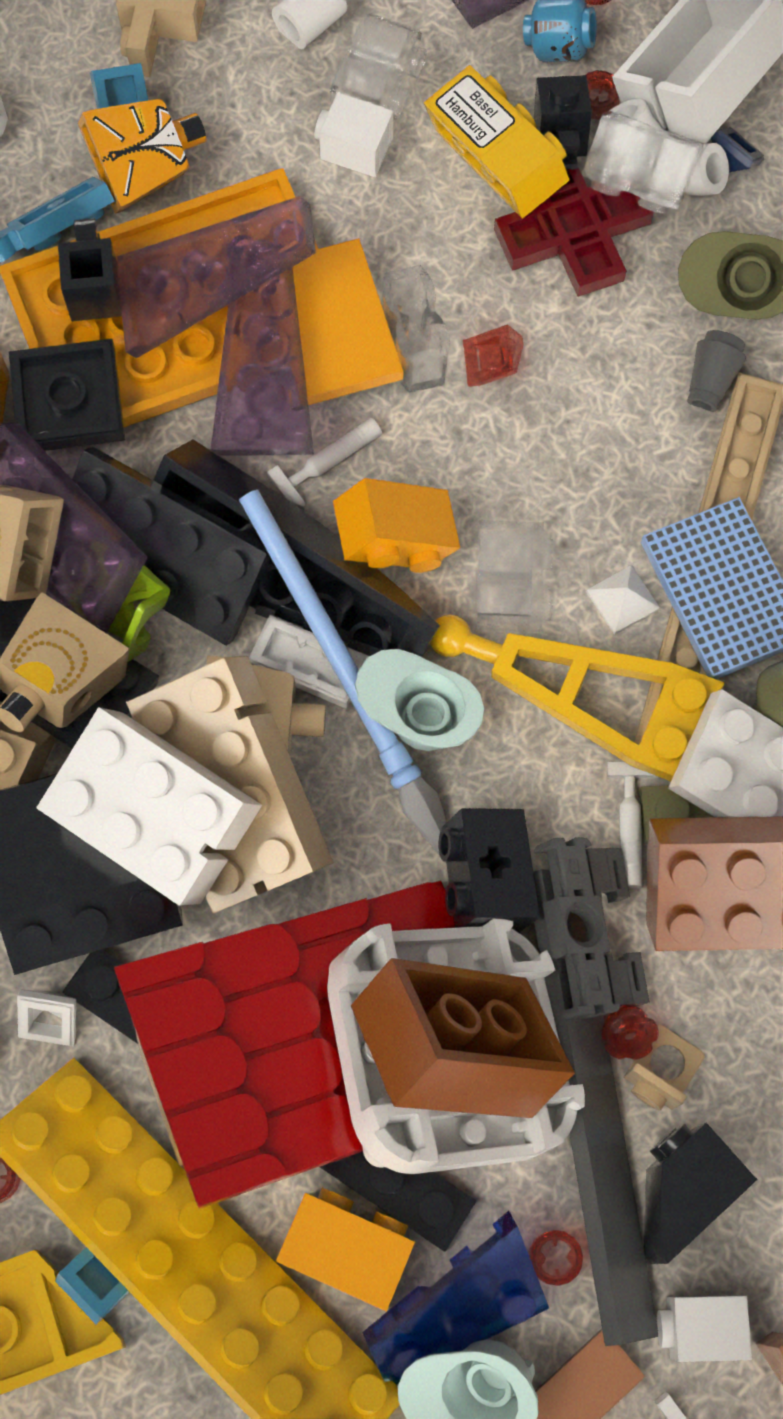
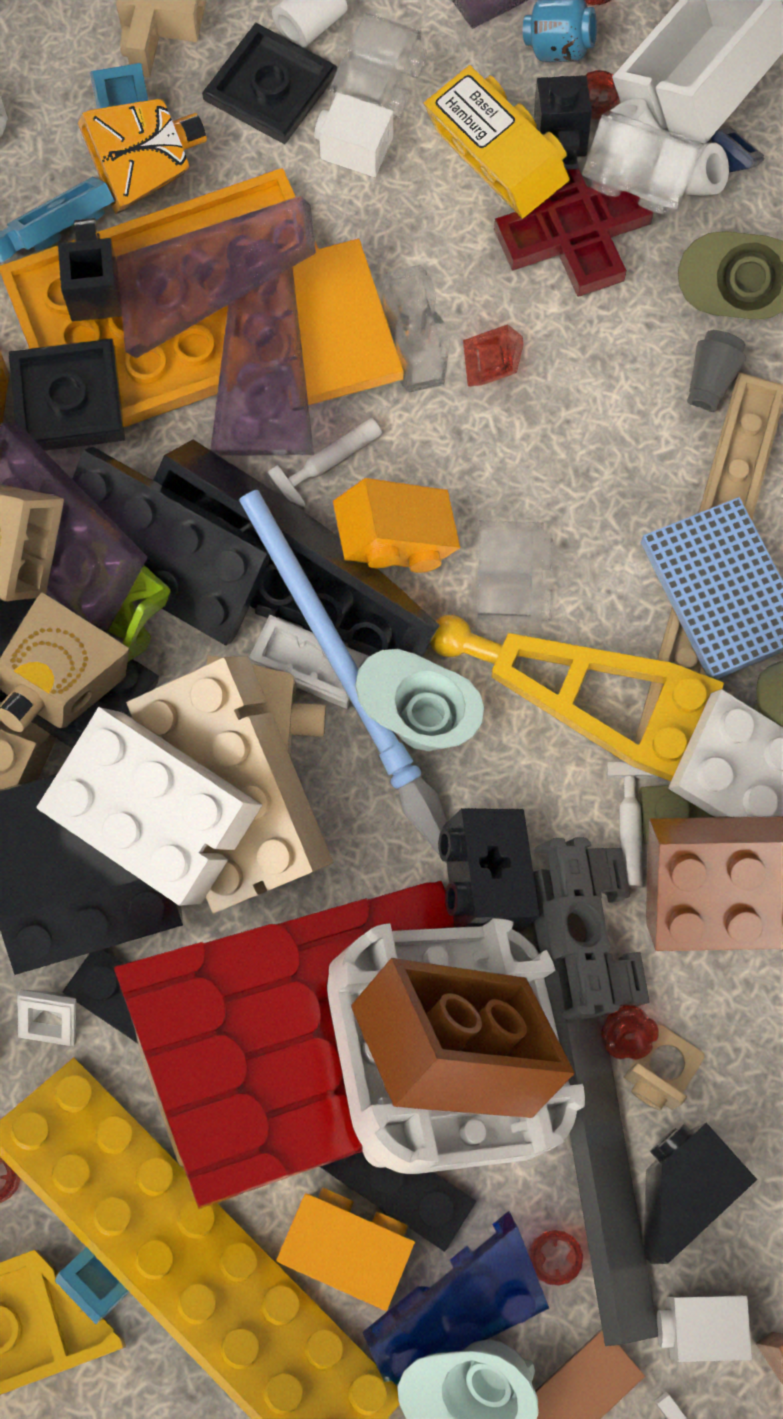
white slope [586,565,660,635] -> none
none -> black tile [202,22,337,145]

